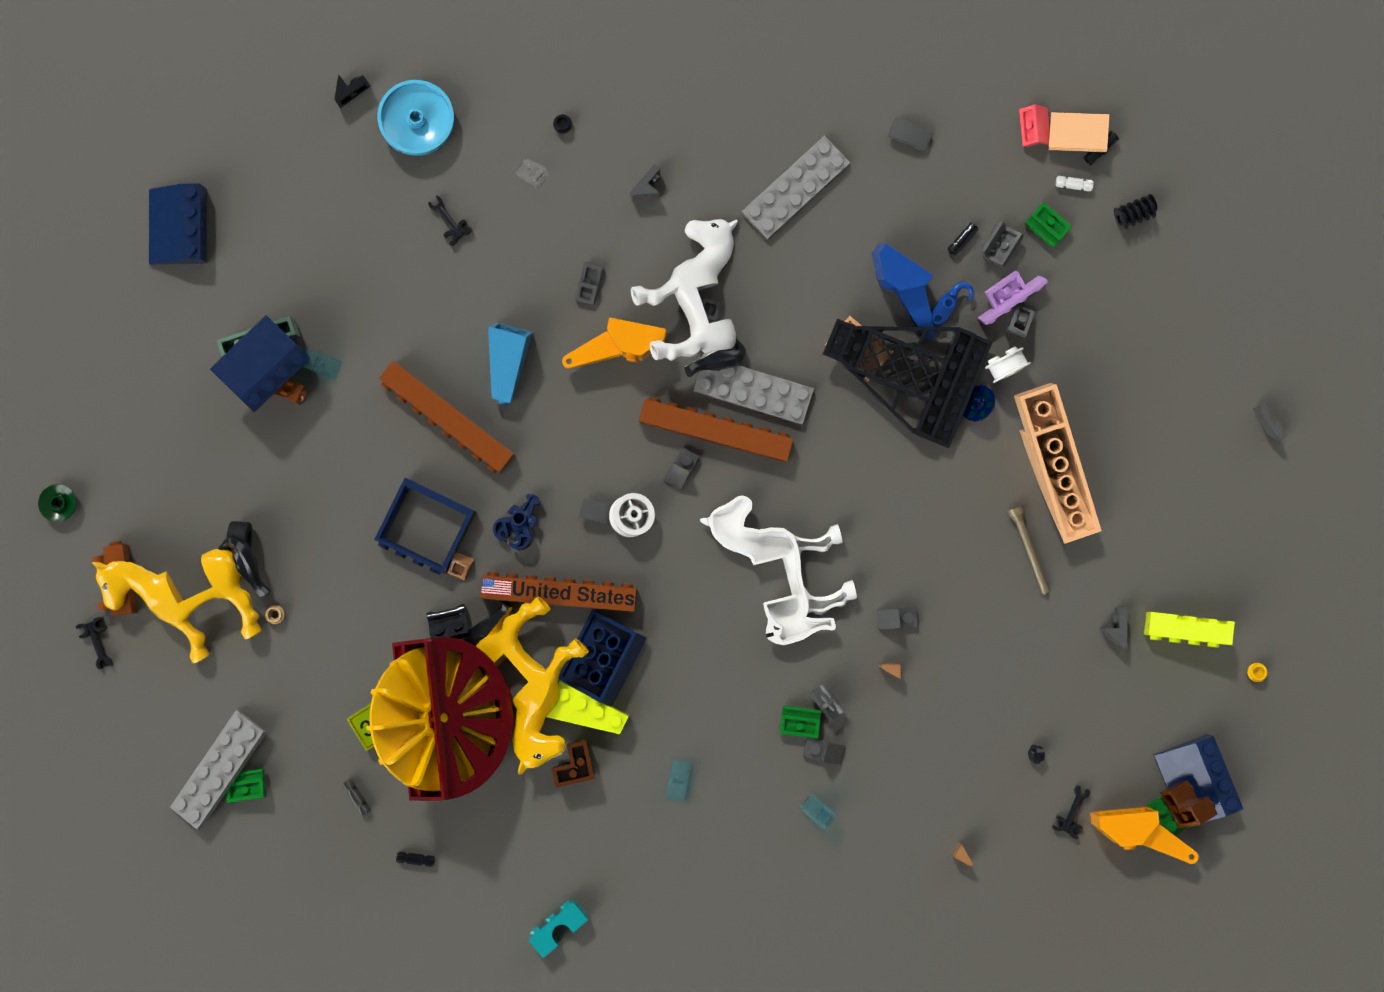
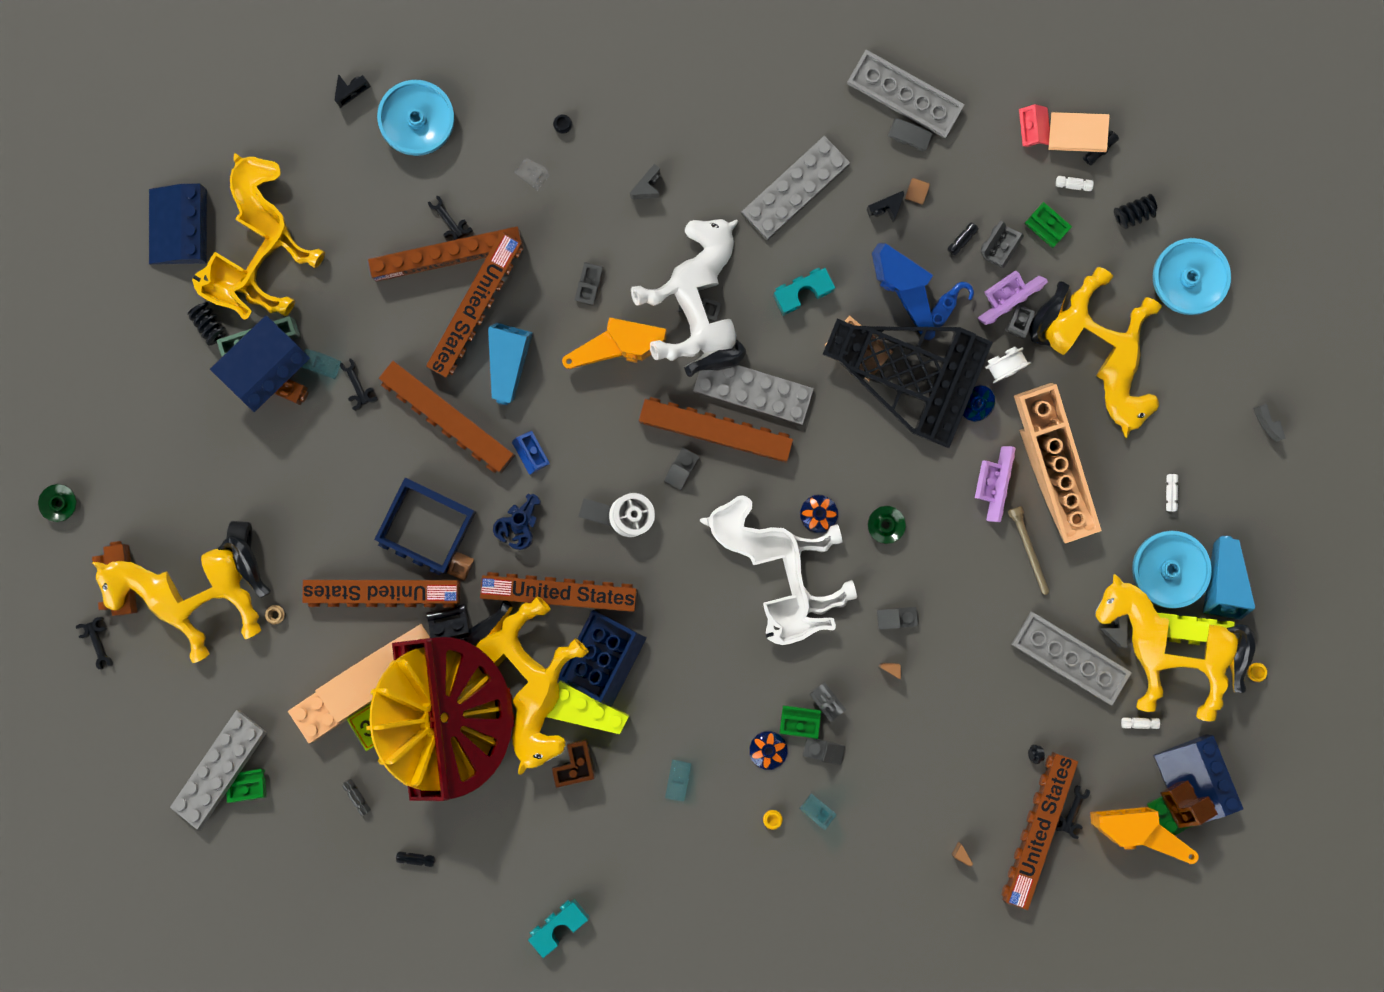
none -> black piece [187,302,226,346]
none -> yellow animal [192,153,325,320]
none -> light nougat slope [288,624,430,743]
none -> dark orange brick [302,580,460,607]
none -> black bar [340,358,378,411]
none -> dark orange brick [368,226,524,282]
none -> dark orange brick [426,231,523,377]
none -> blue slope [512,431,550,475]
none -> clear blue dish [749,731,788,770]
none -> yellow plate [763,810,782,830]
none -> teal arch [773,268,835,316]
none -> clear blue dish [800,495,838,533]
none -> light grey plate [847,50,965,138]
none -> black slope [867,191,904,222]
none -> dark green dish [867,506,906,544]
none -> medium nougat slope [905,178,930,205]
none -> lavender bracket [975,446,1016,522]
none -> dark orange brick [1001,752,1078,910]
none -> light grey plate [1011,612,1132,705]
none -> yellow animal [1029,267,1162,438]
none -> yellow animal [1095,574,1256,721]
none -> white axle [1121,718,1160,729]
none -> medium azure dish [1132,531,1212,608]
none -> medium azure dish [1153,238,1231,315]
none -> white axle [1166,474,1178,512]
none -> dark azure slope [1203,536,1255,620]

